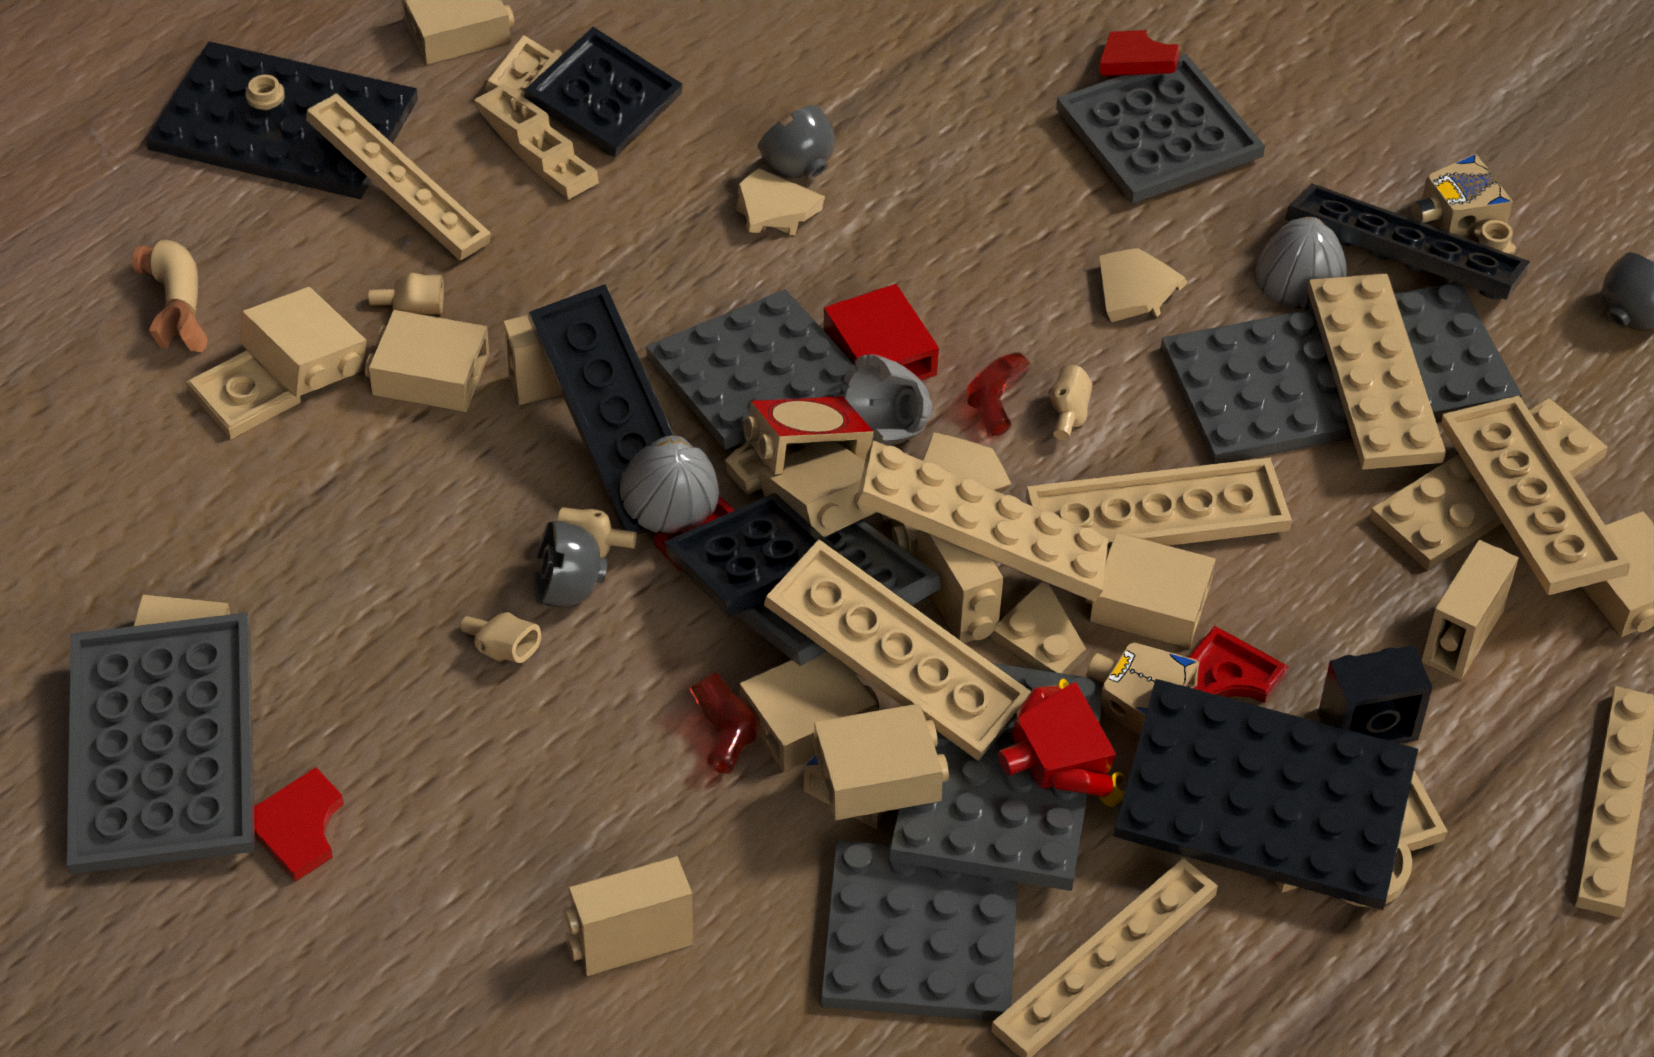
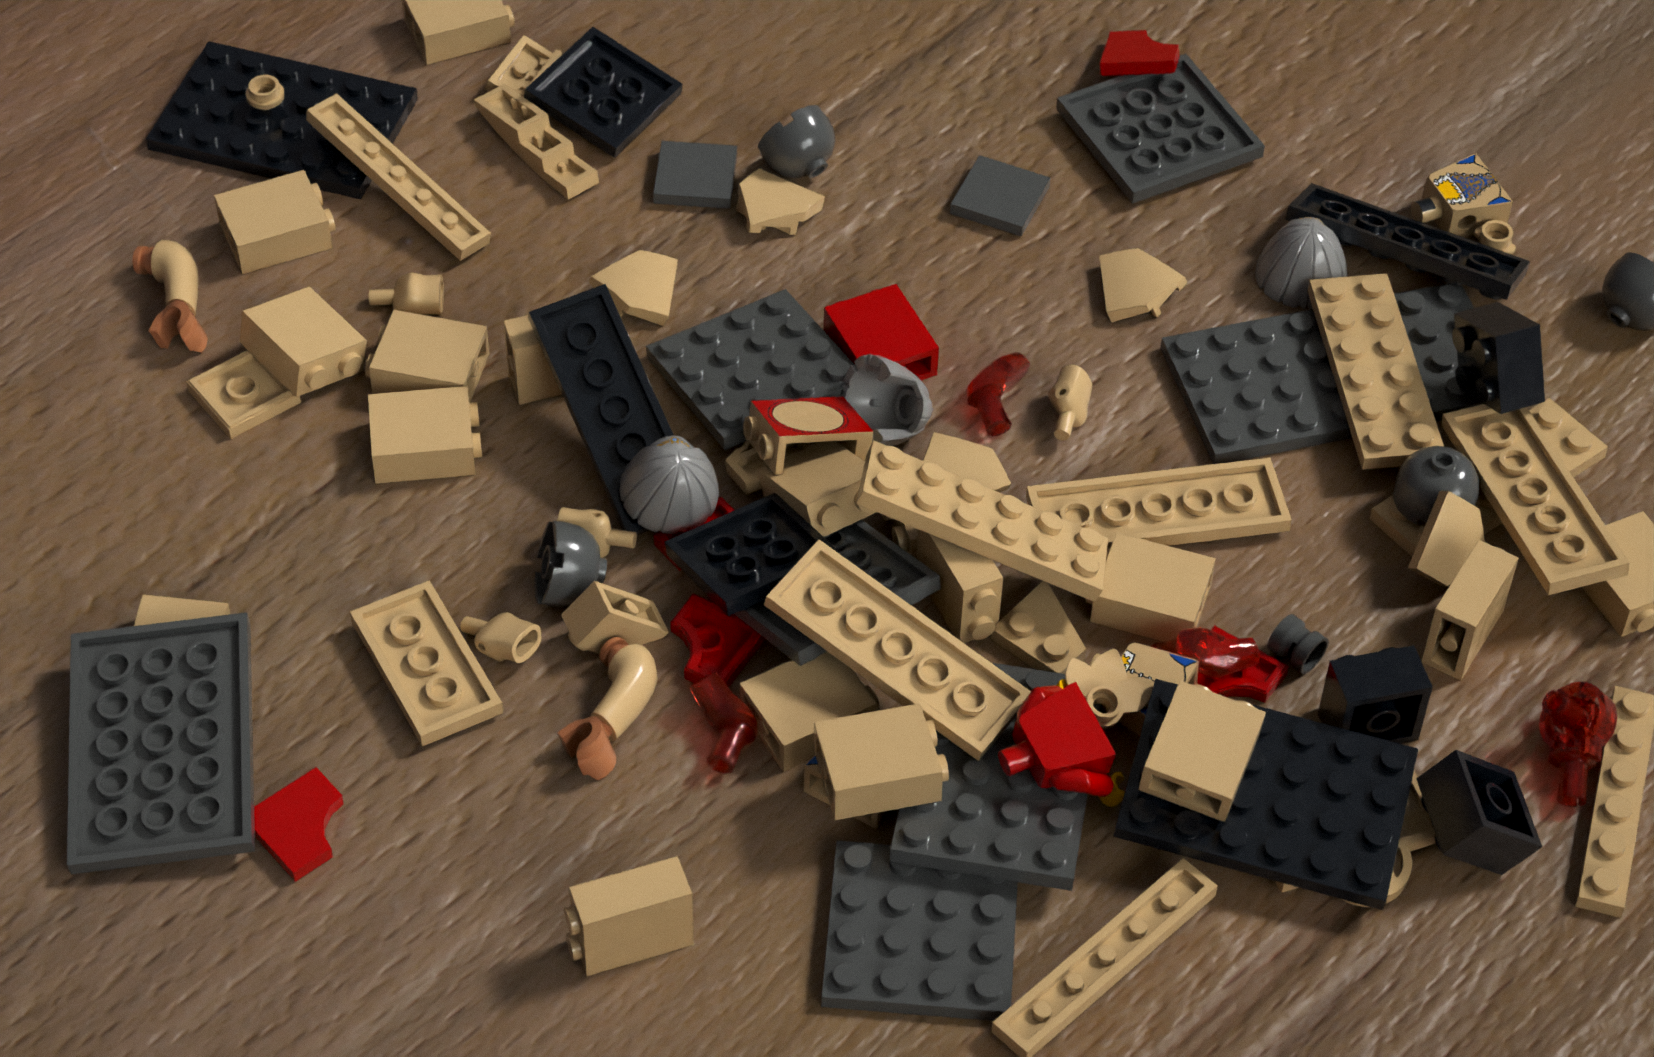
none -> tan brick [214,170,336,274]
none -> tan plate [350,580,503,747]
none -> tan brick [368,386,482,484]
none -> piece [557,637,658,781]
none -> tan slope [561,581,669,654]
none -> tan slope [589,250,678,326]
none -> dark grey tile [653,141,737,209]
none -> red tile [670,593,765,697]
none -> dark grey tile [950,155,1051,236]
none -> tan plate [1065,649,1153,729]
none -> tan brick [1138,680,1266,822]
none -> clear red arm [1150,627,1260,678]
none -> dark grey wheel [1267,614,1329,674]
none -> dark grey cylinder [1393,445,1479,524]
none -> tan slope [1408,491,1485,586]
none -> black brick [1416,750,1542,875]
none -> black brick [1452,302,1545,414]
none -> clear red pin [1539,682,1617,807]

